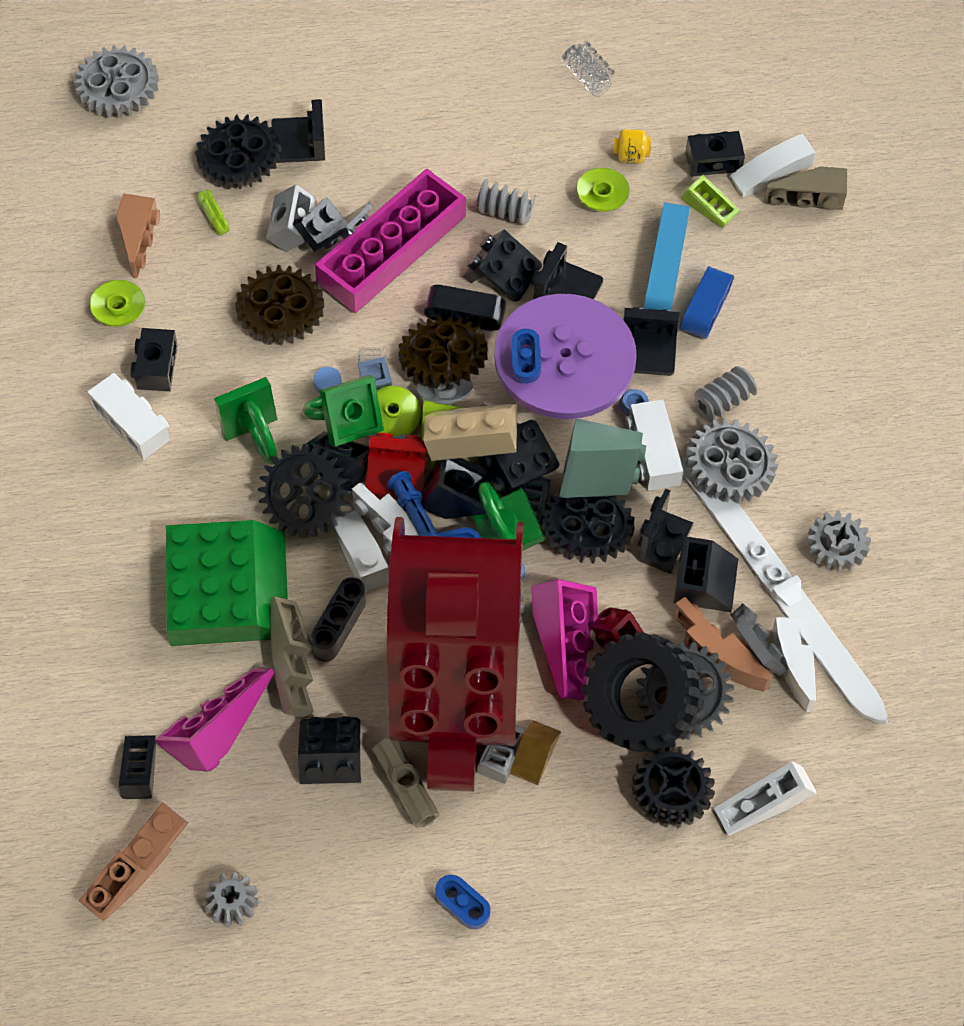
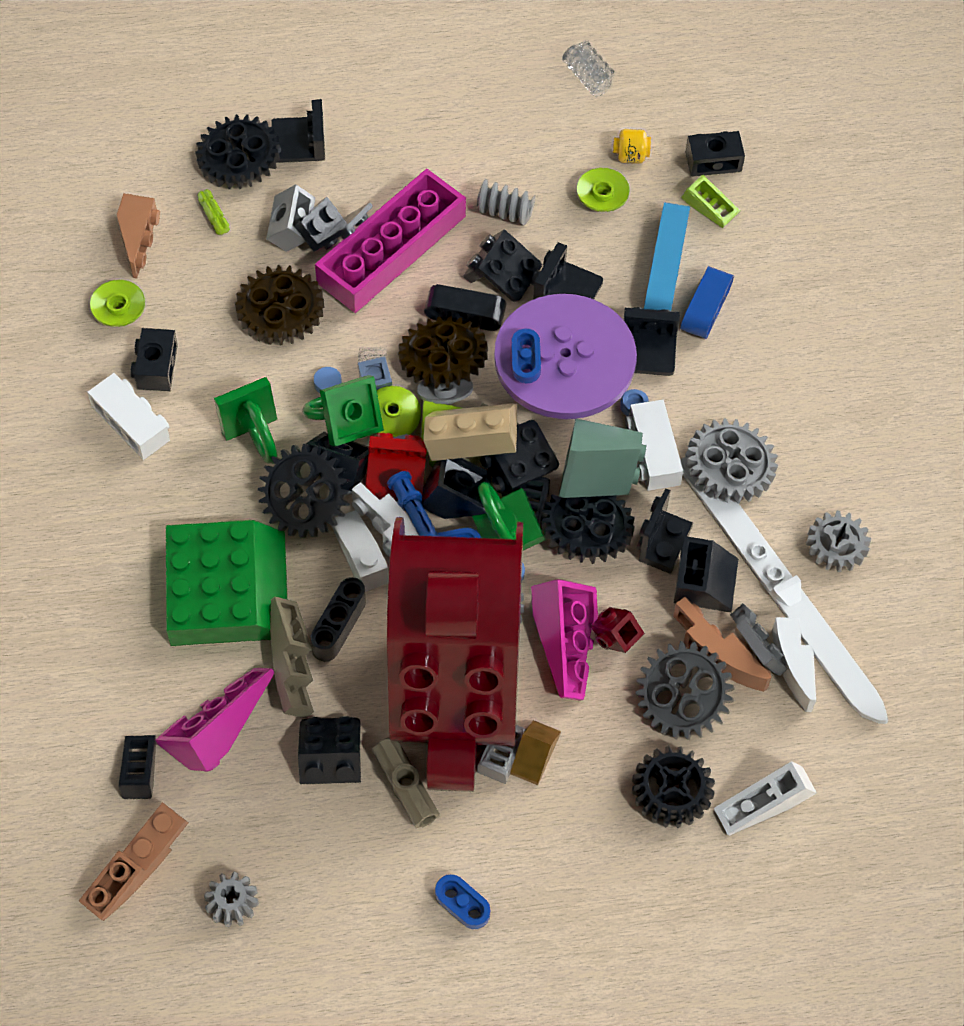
light grey gear [74,45,159,118] -> none
black tyre [582,632,705,753] -> none
light grey piece [695,366,757,423] -> none
white slope [730,134,816,198] -> none
dark tan slope [764,166,847,210] -> none

